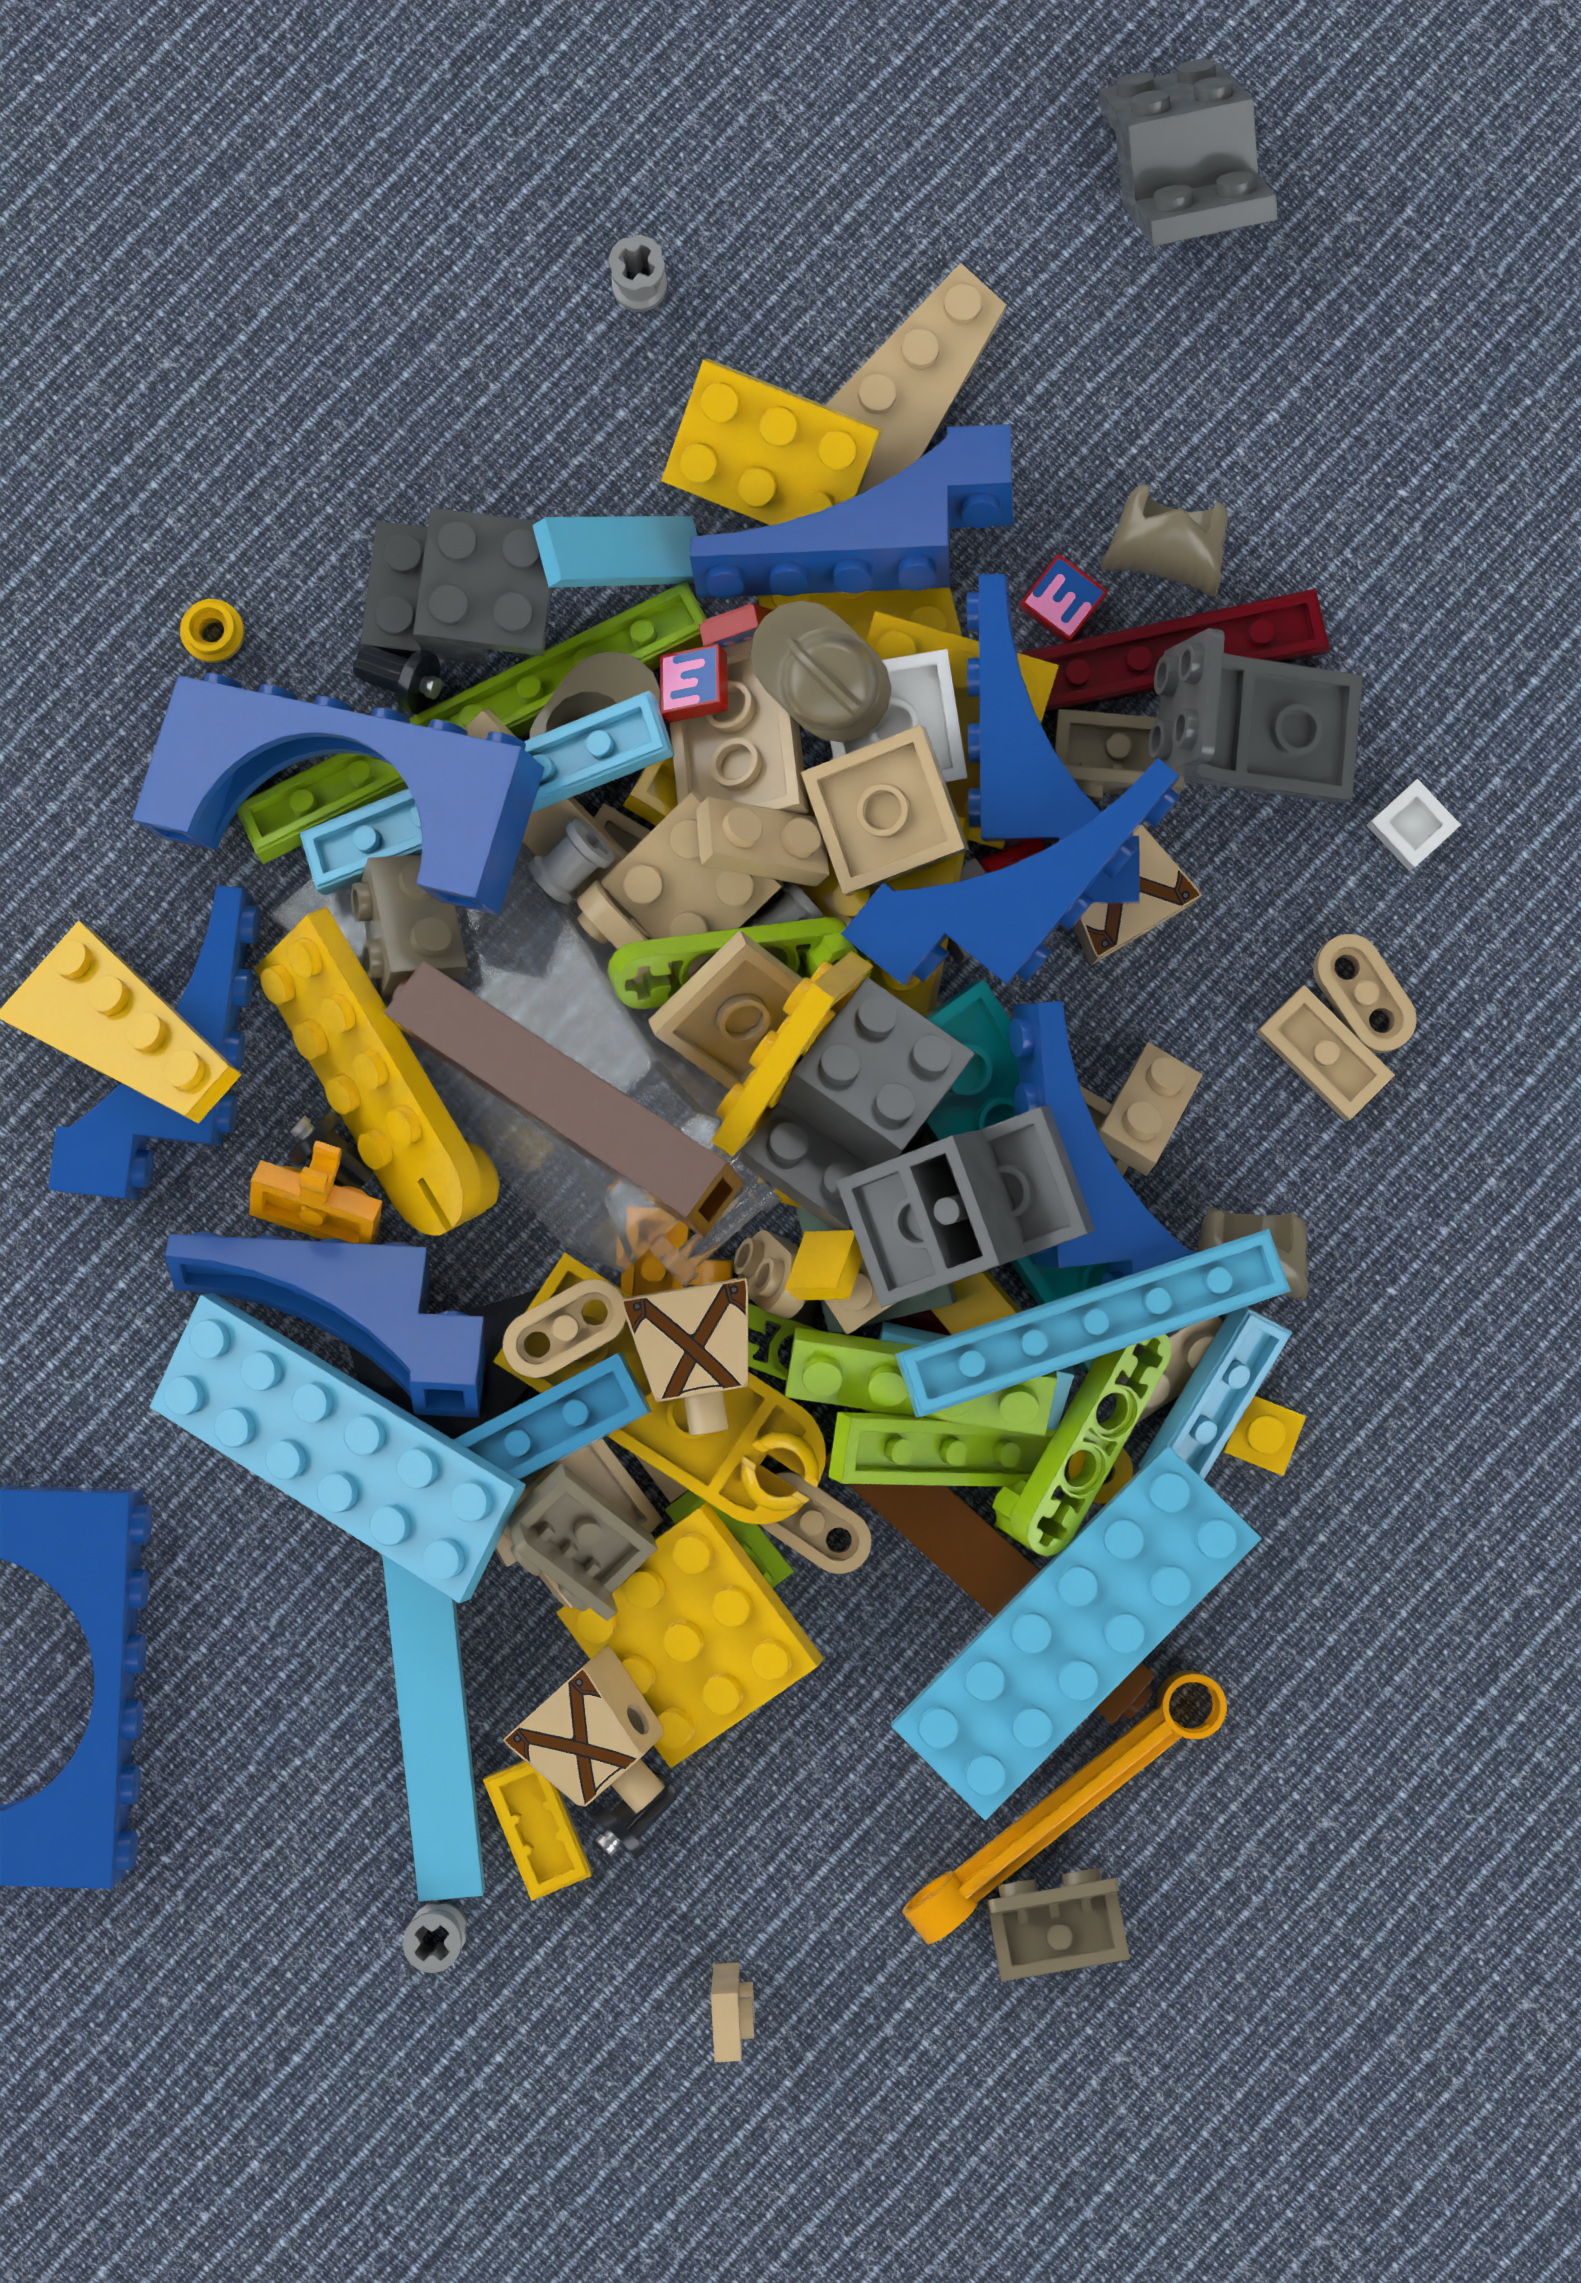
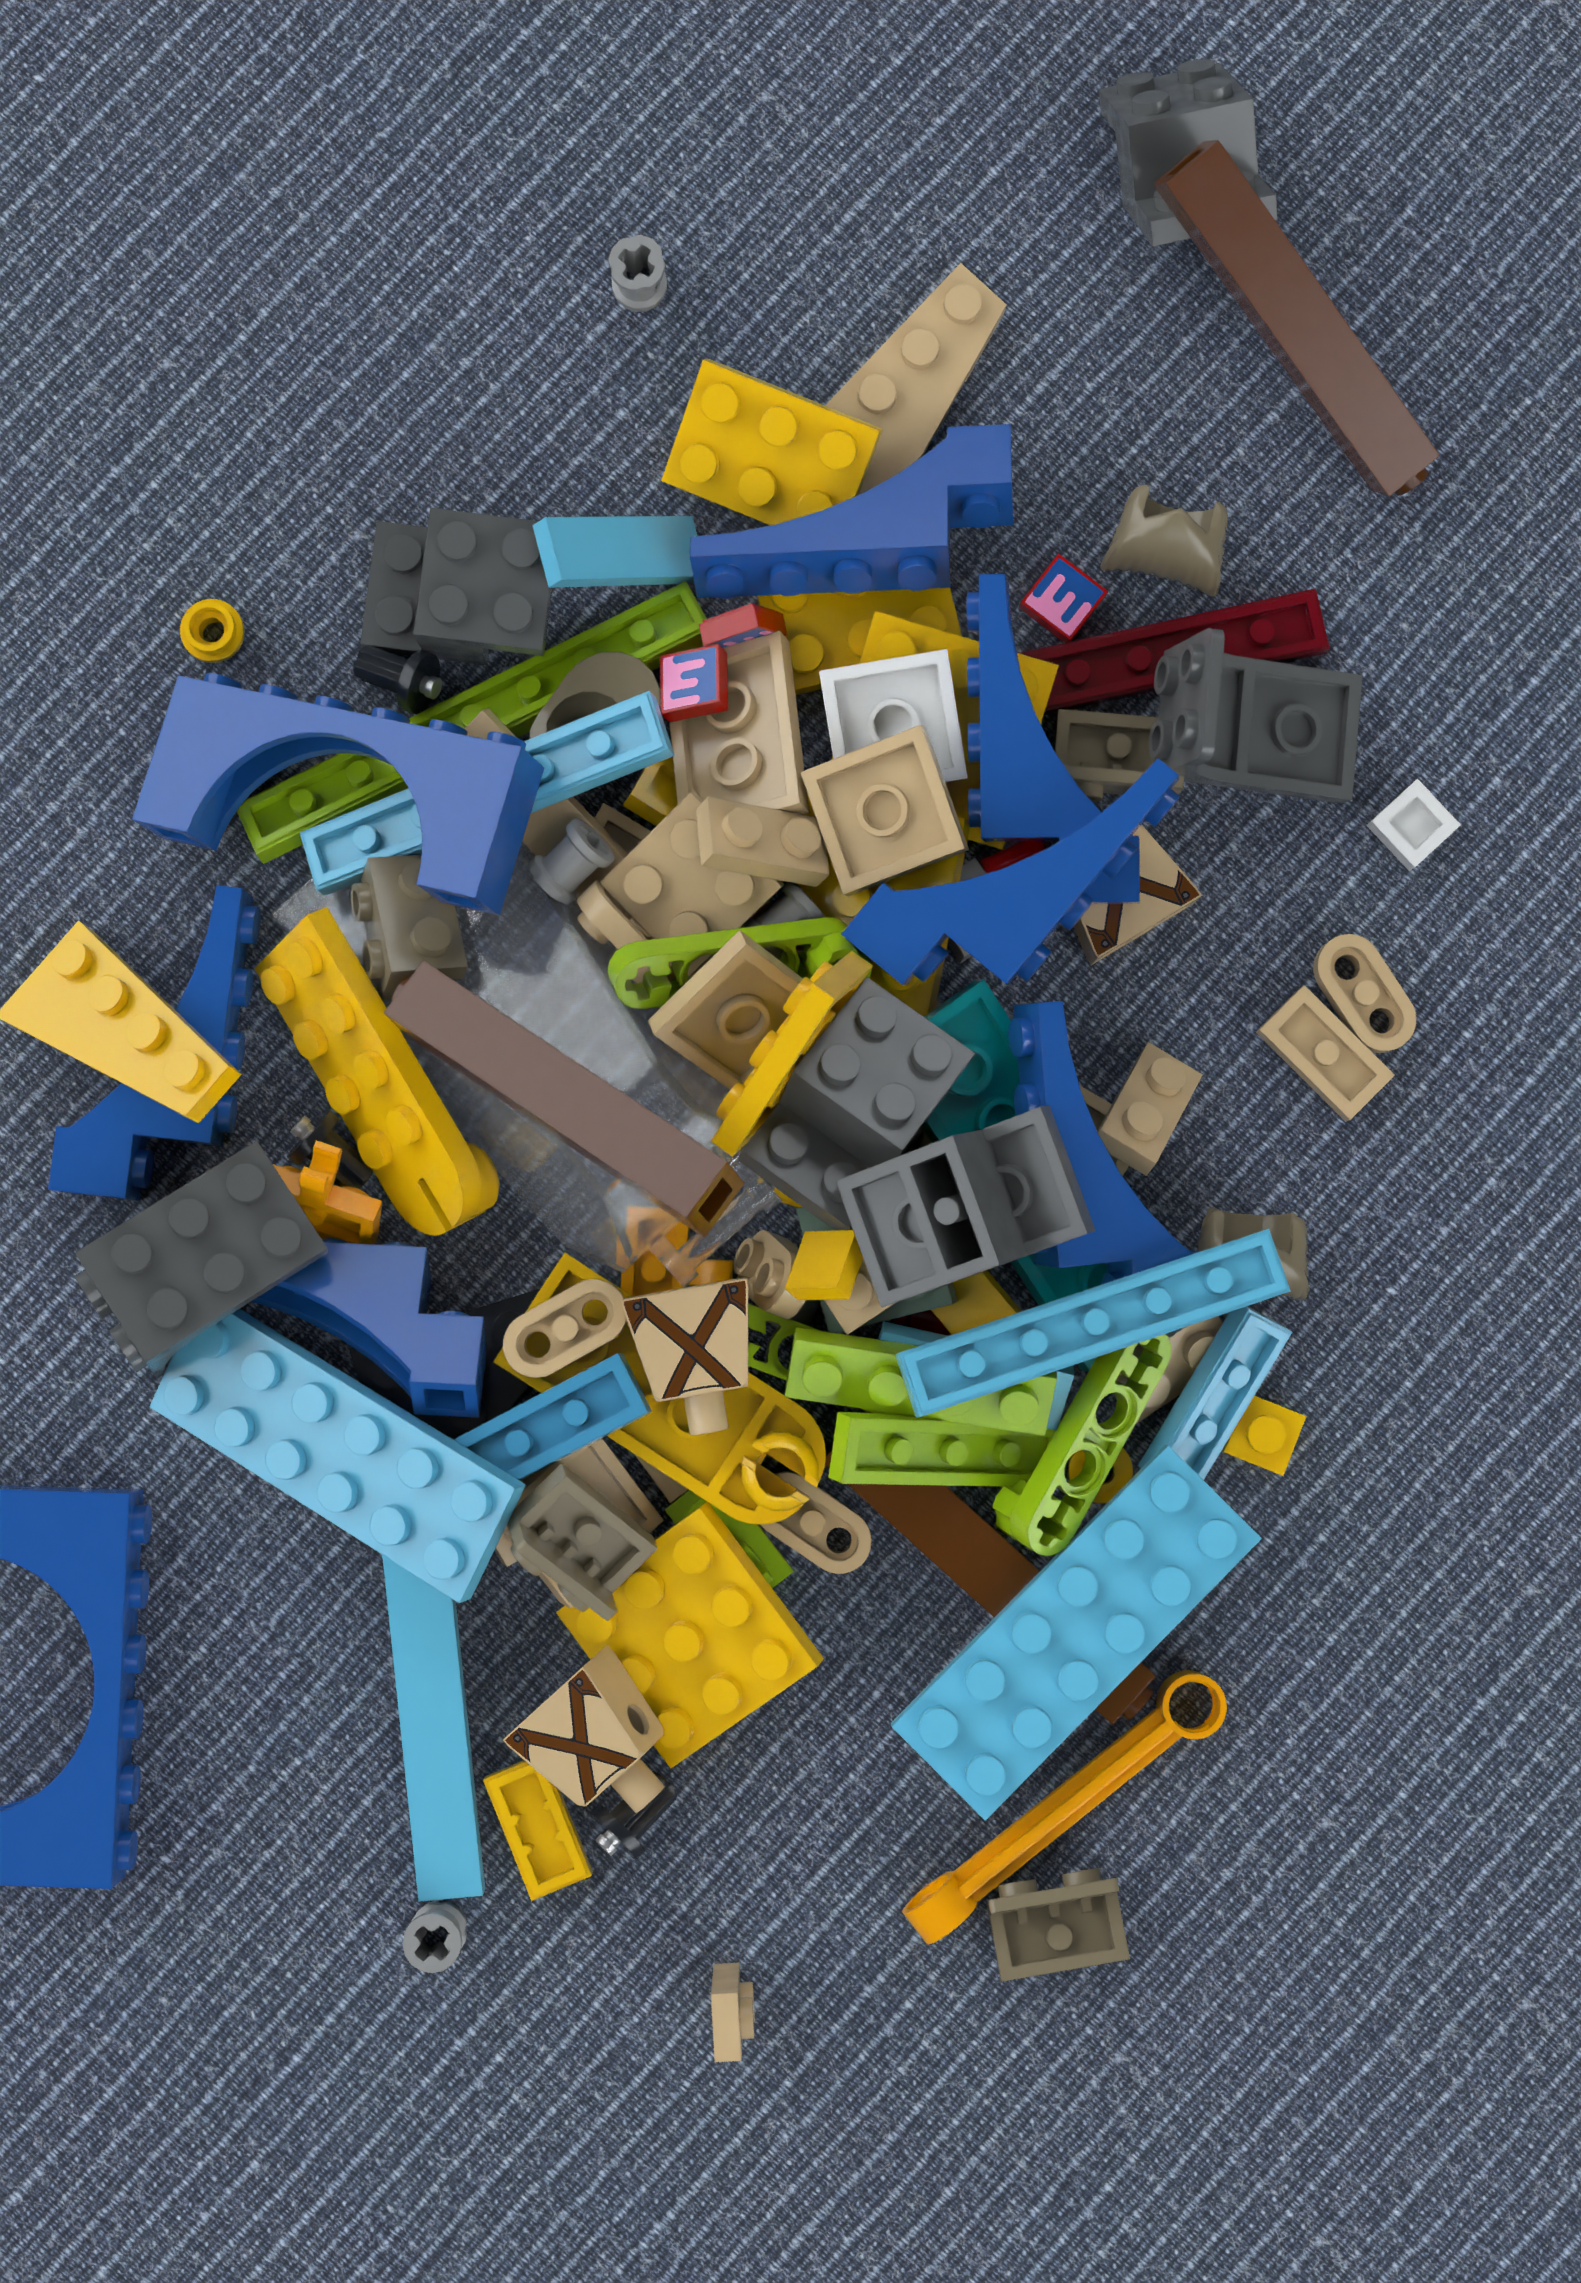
dark tan piece [750,600,892,742] -> none
none -> dark grey bracket [74,1141,328,1379]
none -> reddish brown brick [1153,140,1440,497]

